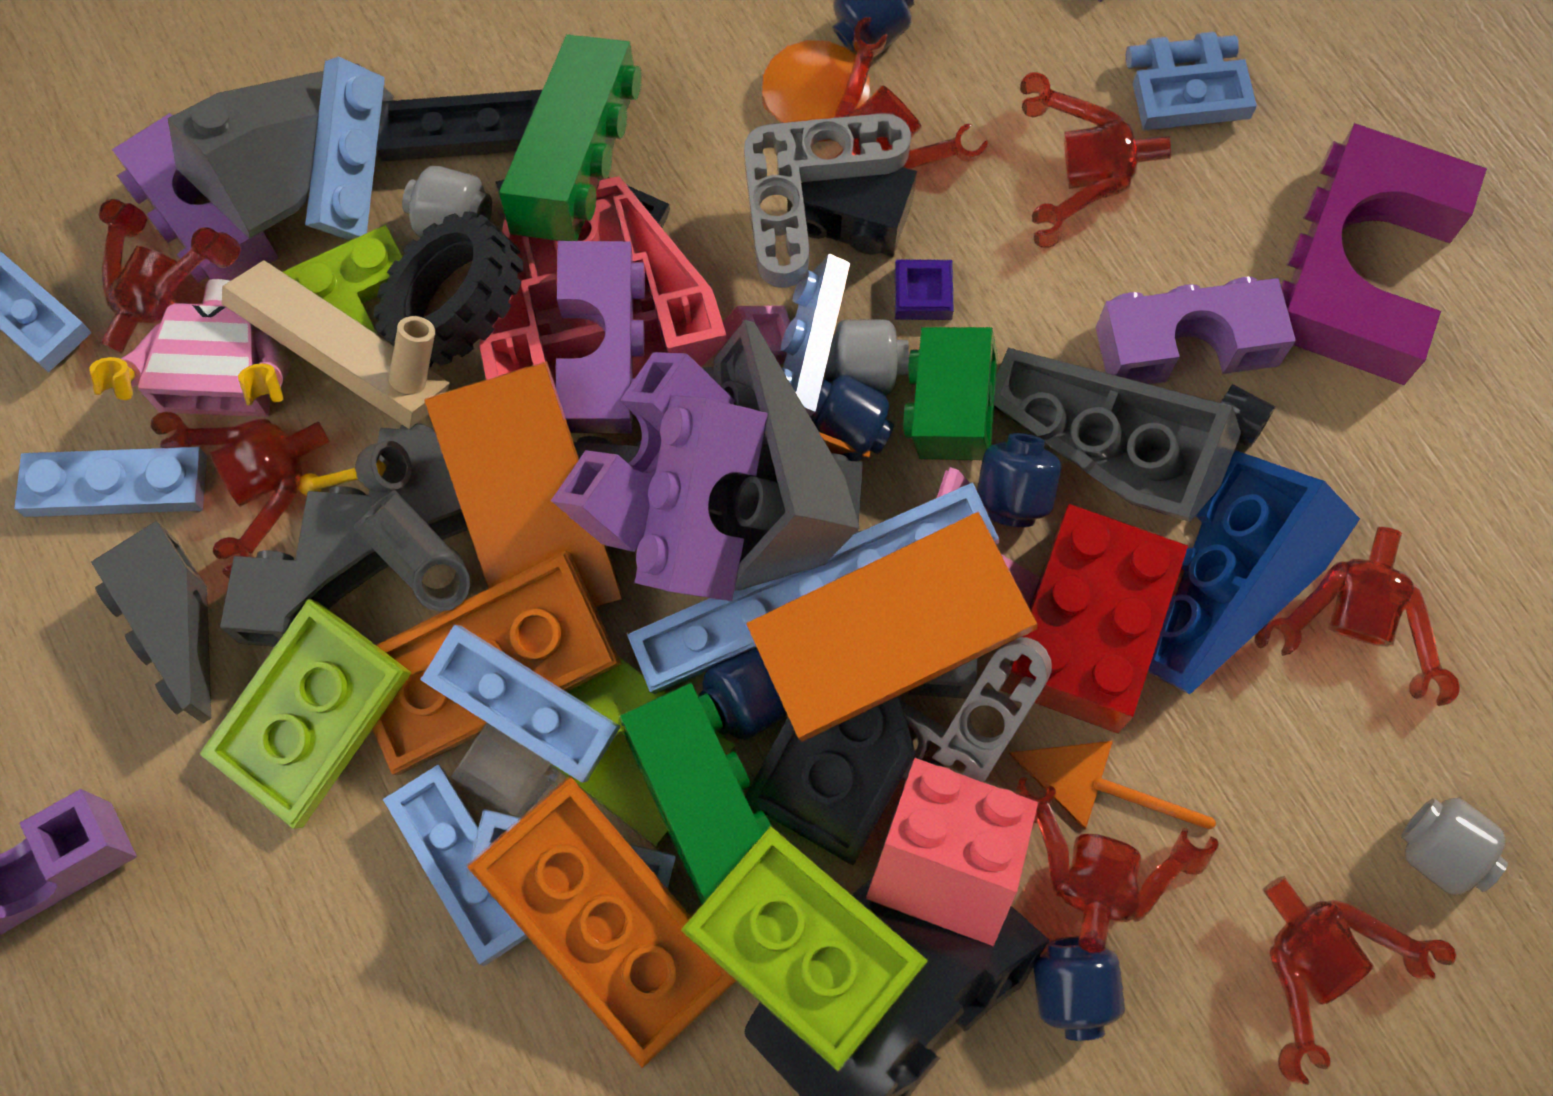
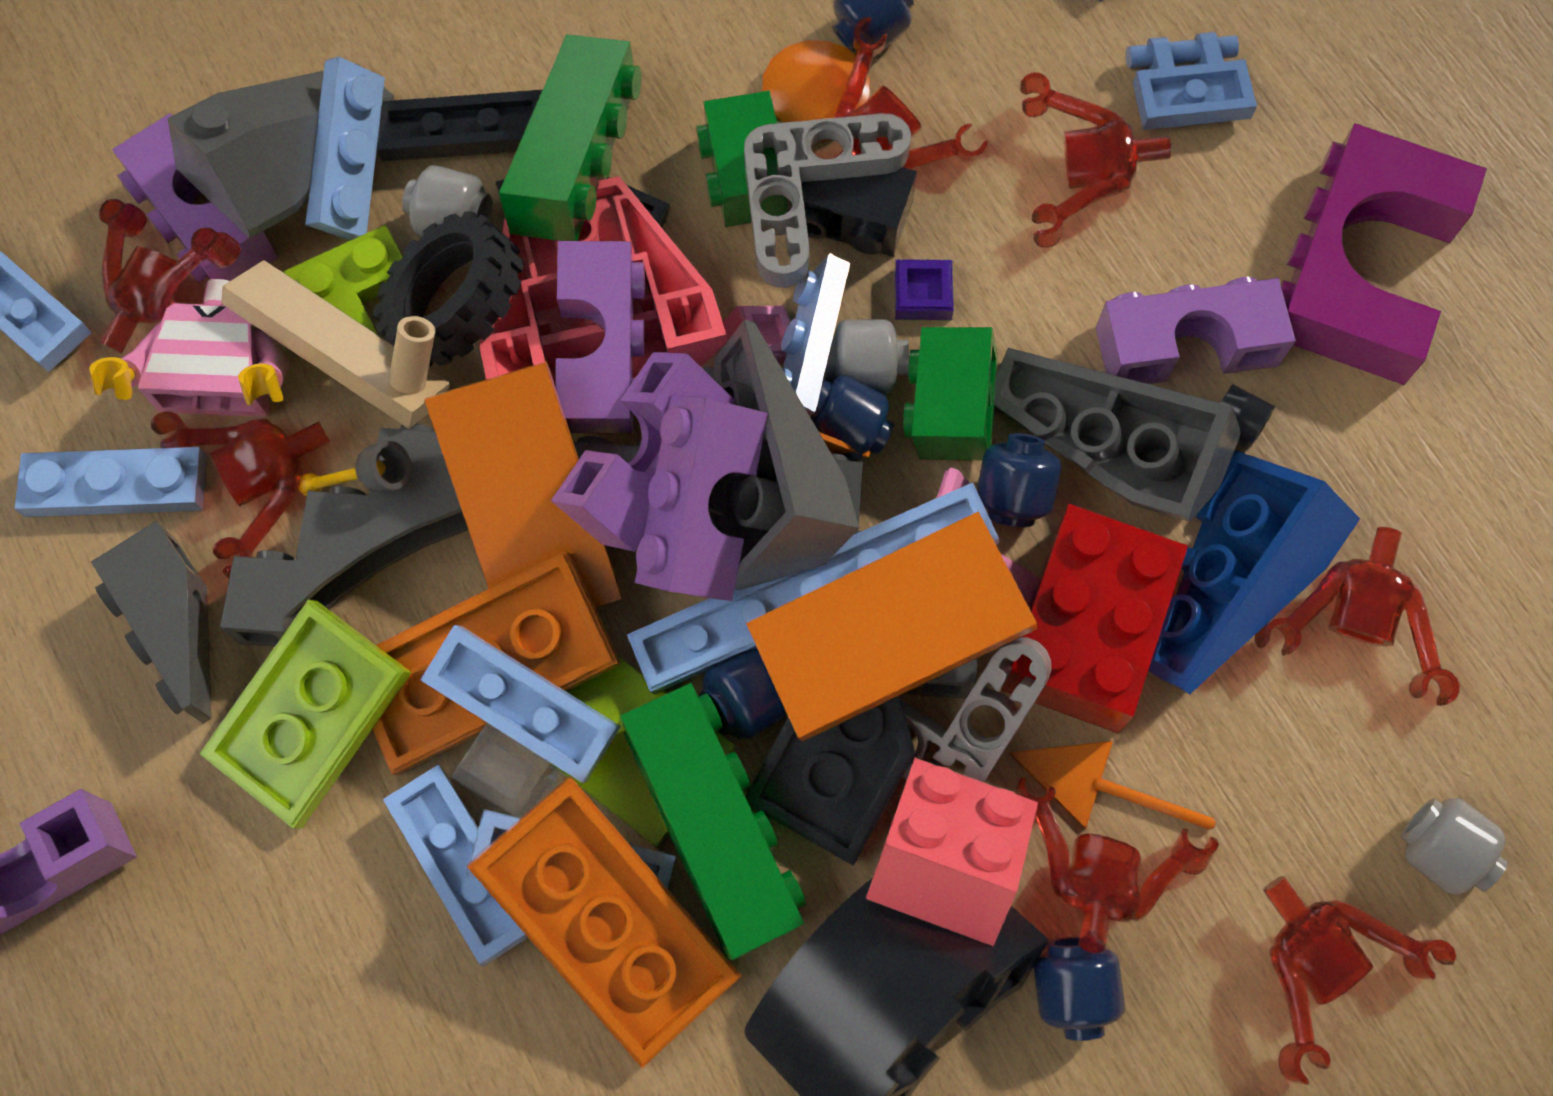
dark grey piece [354,490,470,611] -> none
lime tile [681,827,928,1072] -> none
none -> green brick [695,90,787,227]

